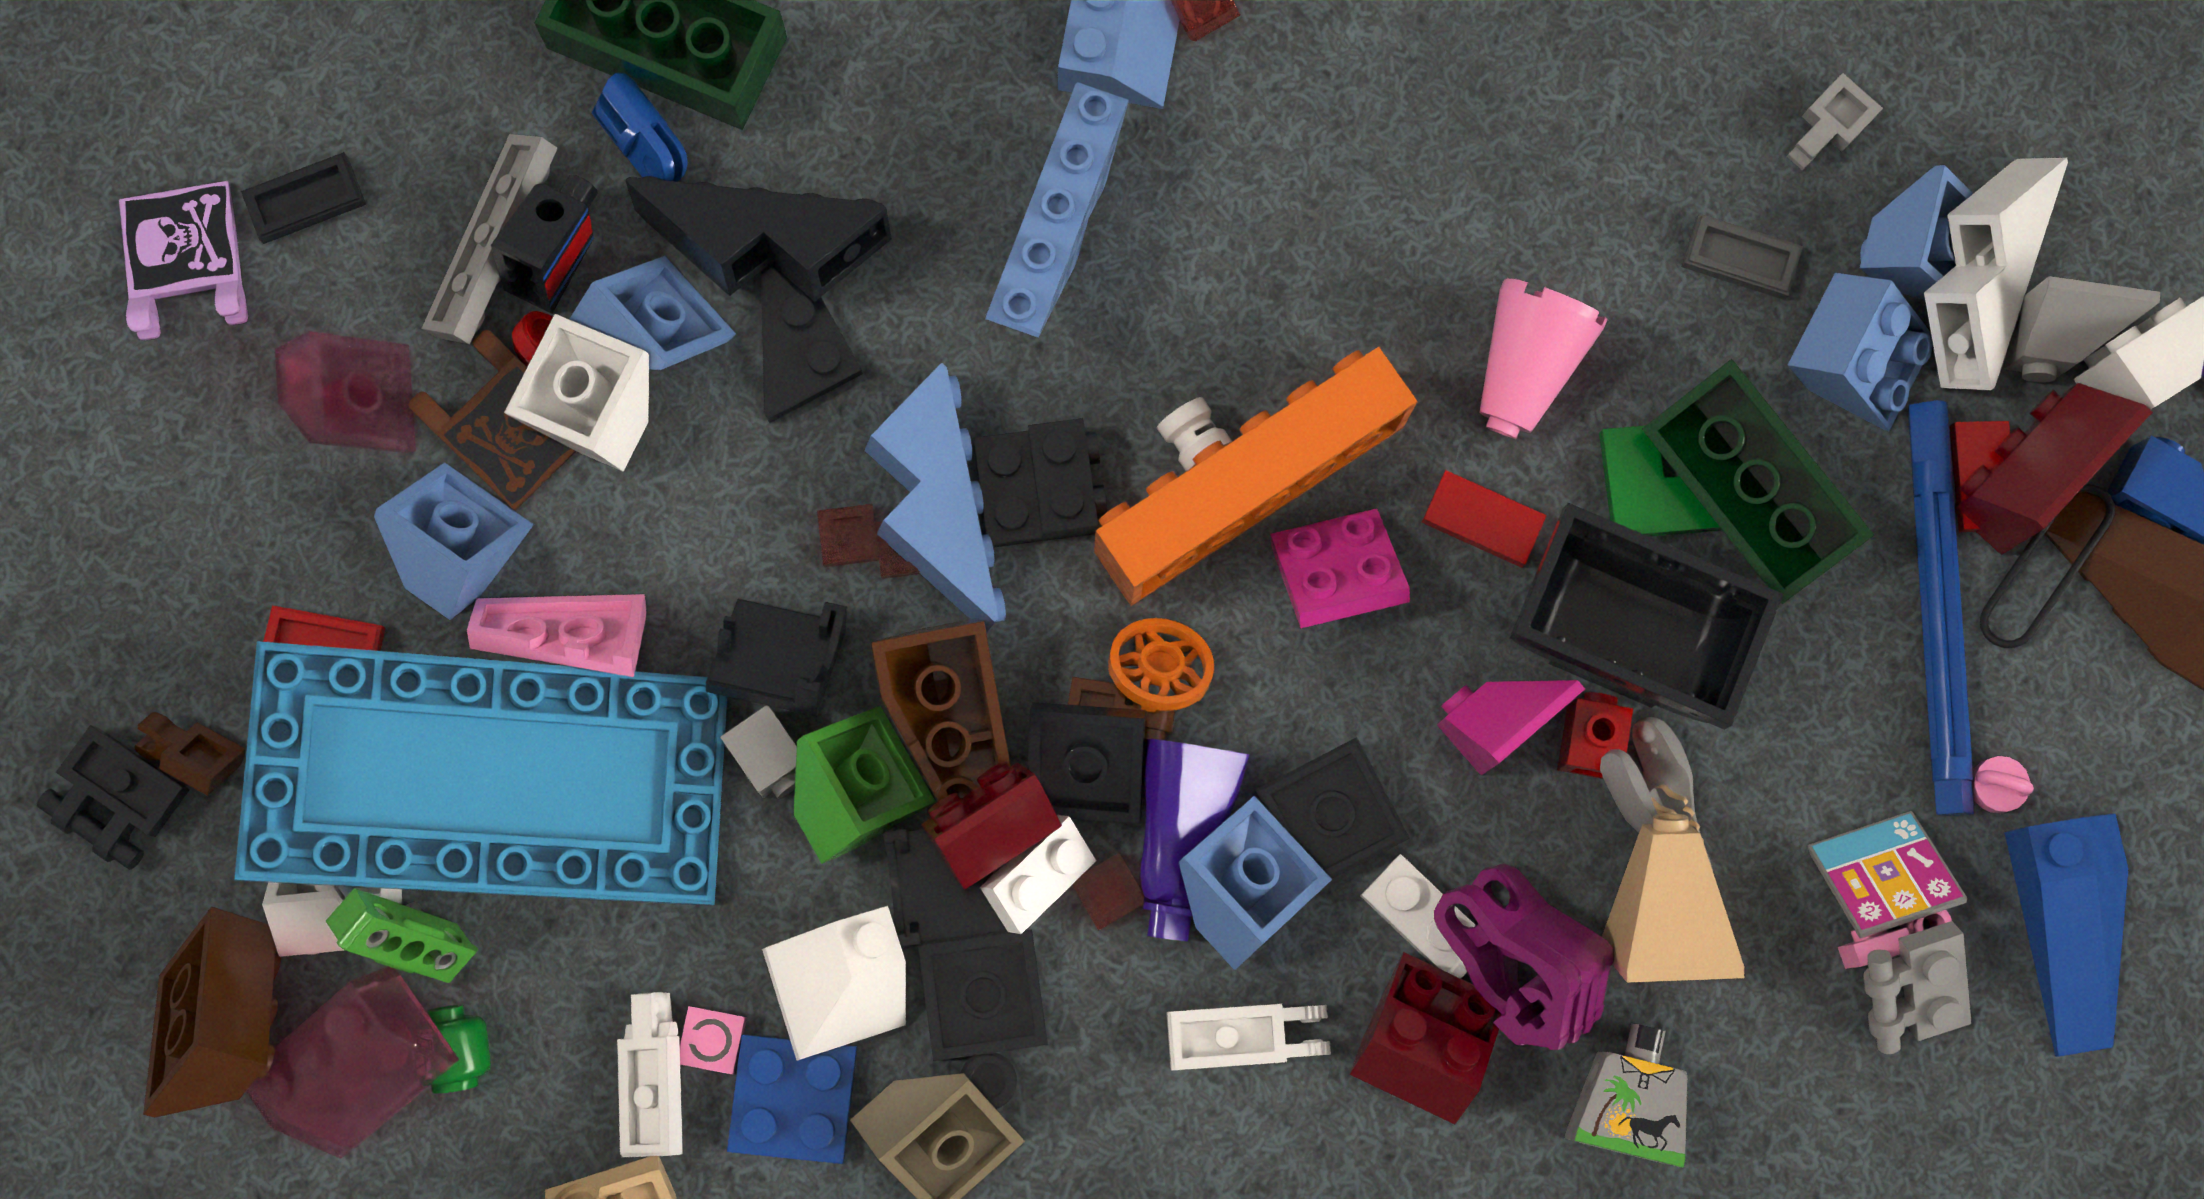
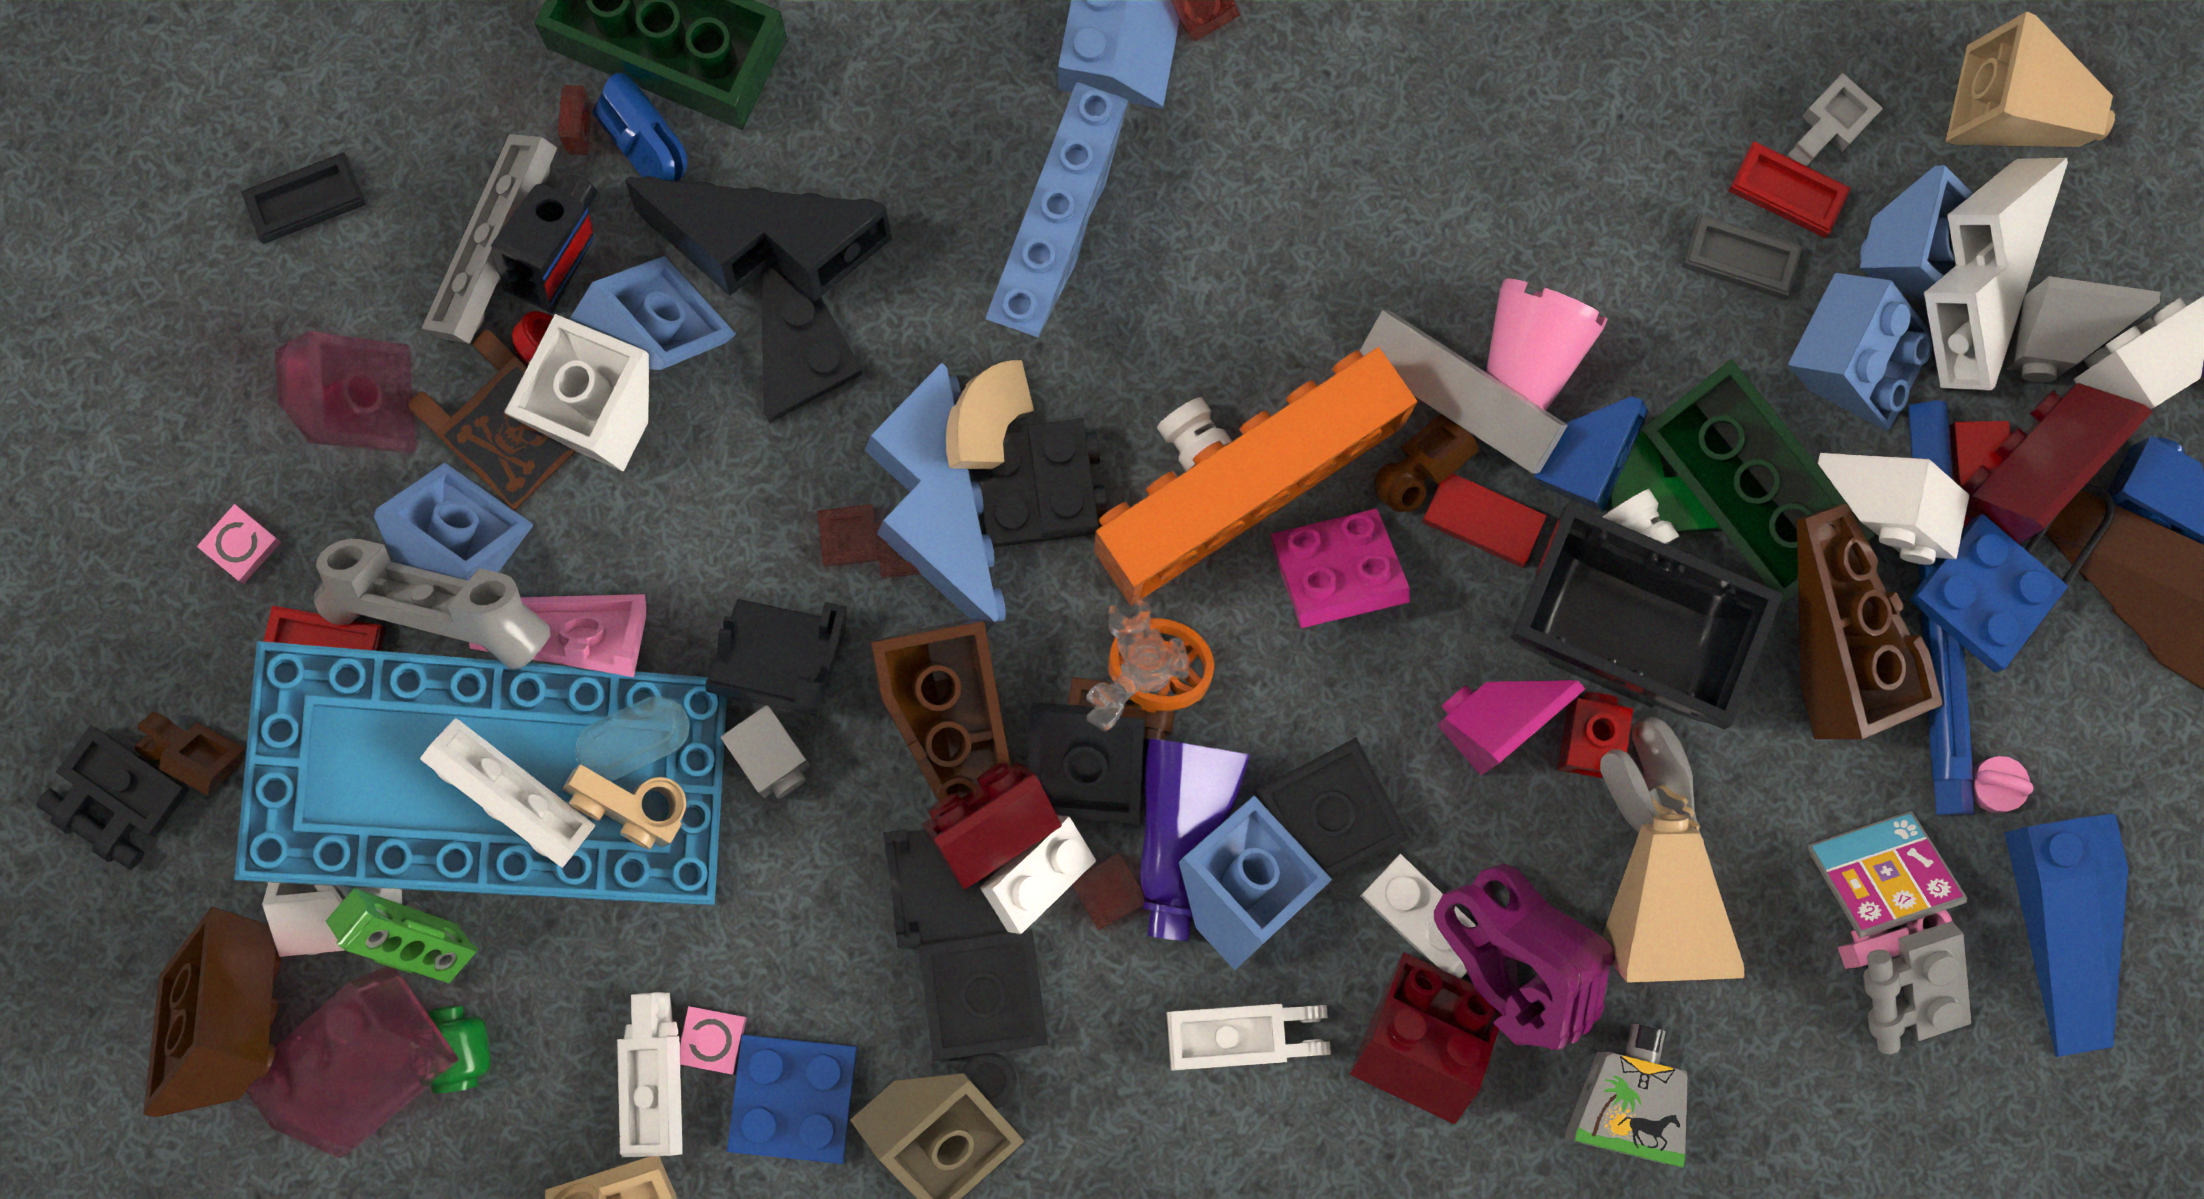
flag [119,181,248,340] -> none
white slope [762,906,906,1061] -> none
bright green slope [794,706,936,864] -> none
none -> bright pink tile [197,504,281,584]
none -> light grey plate [314,538,550,670]
none -> white plate [420,718,596,868]
none -> clear red tile [558,85,592,155]
none -> tan plate [561,764,686,850]
none -> clear light blue tile [575,696,689,781]
none -> tan tile [946,360,1034,469]
none -> clear piece [1087,599,1189,731]
none -> light grey tile [1360,310,1568,474]
none -> reddish brown plate [1375,414,1480,512]
none -> blue slope [1534,396,1649,512]
none -> white wheel [1603,489,1680,545]
none -> red tile [1728,141,1851,238]
none -> reddish brown wedge [1797,503,1943,739]
none -> white slope [1818,453,1969,565]
none -> blue plate [1909,514,2068,673]
none -> tan slope [1945,11,2115,147]

